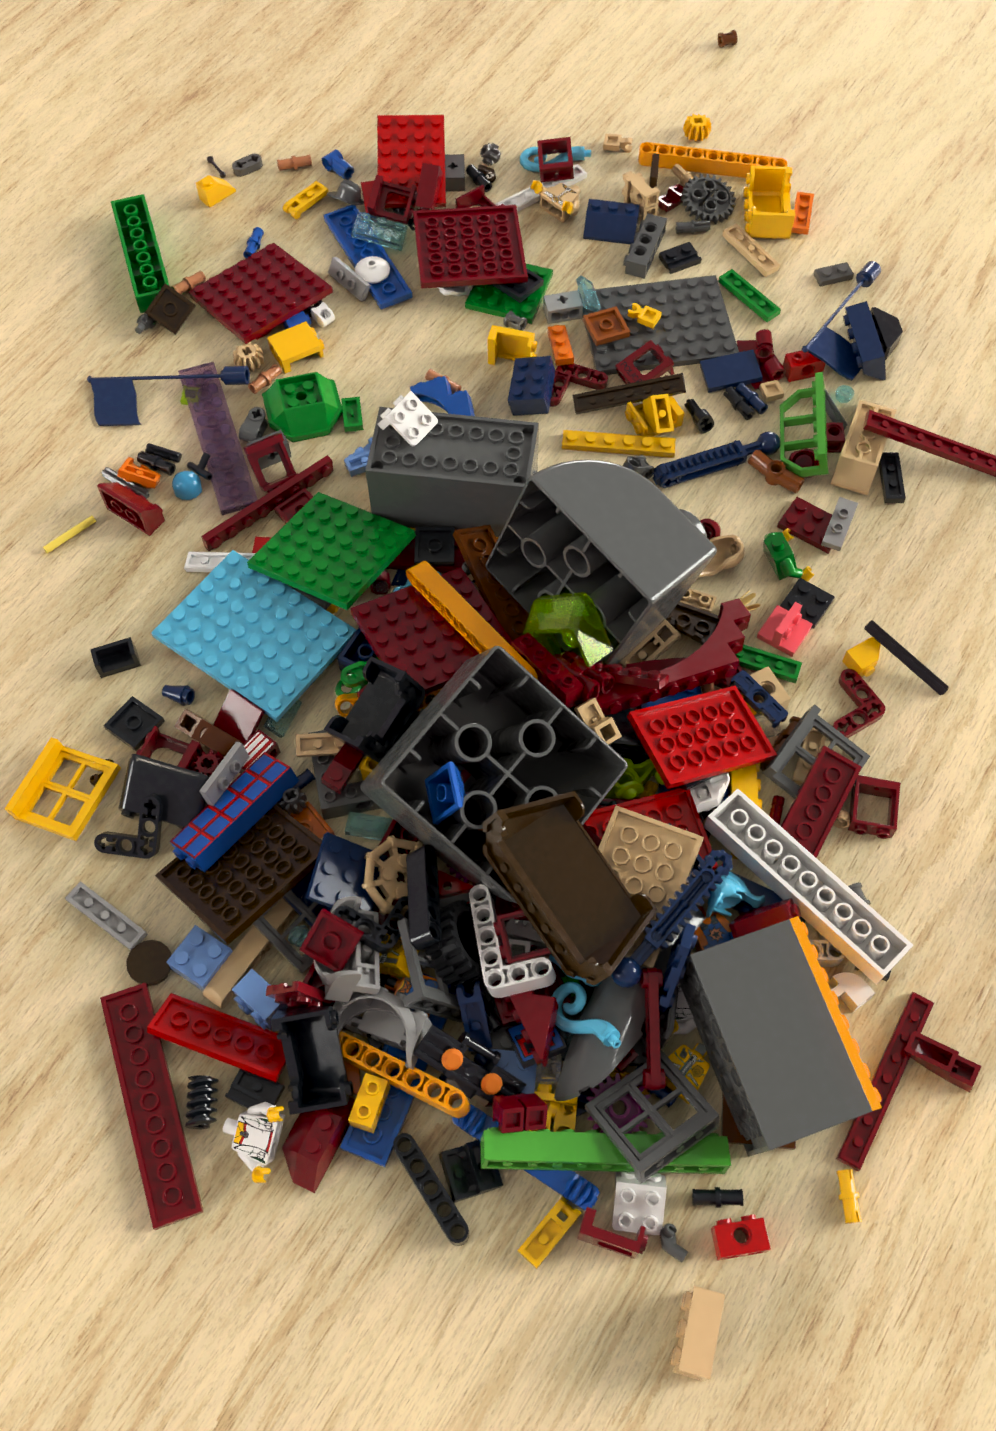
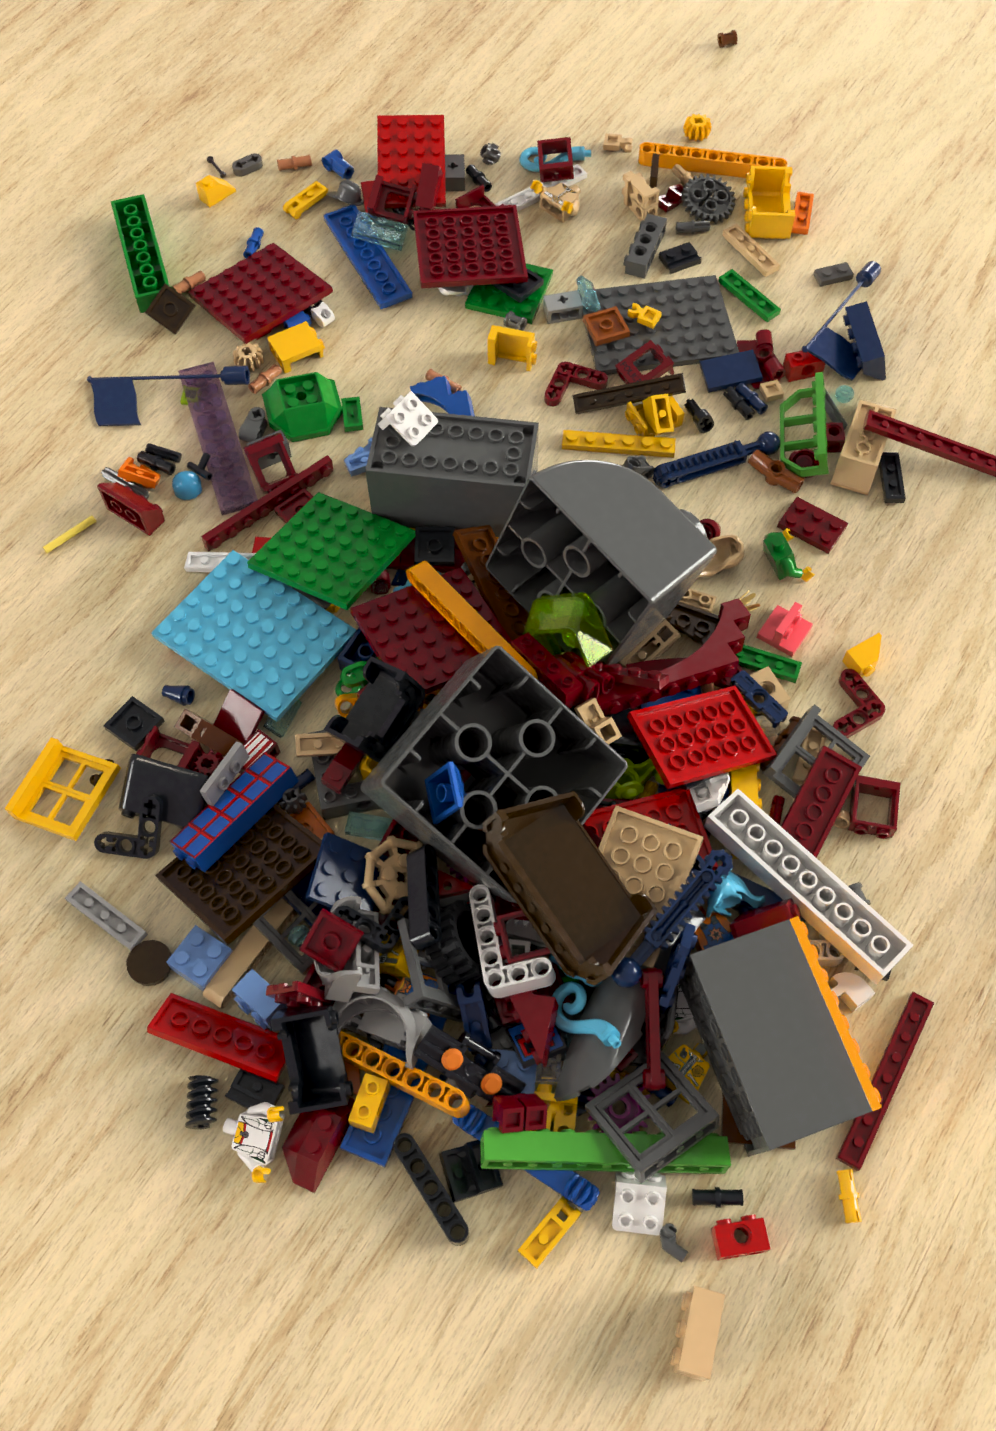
black panel [90,637,141,678] -> none
dark red plate [100,982,204,1230] -> none
dark grey piece [135,313,156,334] -> none
light grey plate [328,257,371,301] -> none
white dish [355,256,390,284] -> none
dark brown arm [478,164,496,183] -> none
dark blue brick [508,356,555,416] -> none
orange plate [547,325,574,366] -> none
dark red window [577,1207,649,1259] -> none
dark blue slope [583,199,640,245] -> none
black plate [780,578,835,629] -> none
light grey plate [821,497,858,551] -> none
black axle [864,620,949,695] -> none
black slope [870,307,903,360] -> none
dark red slope [904,1030,981,1093] -> none

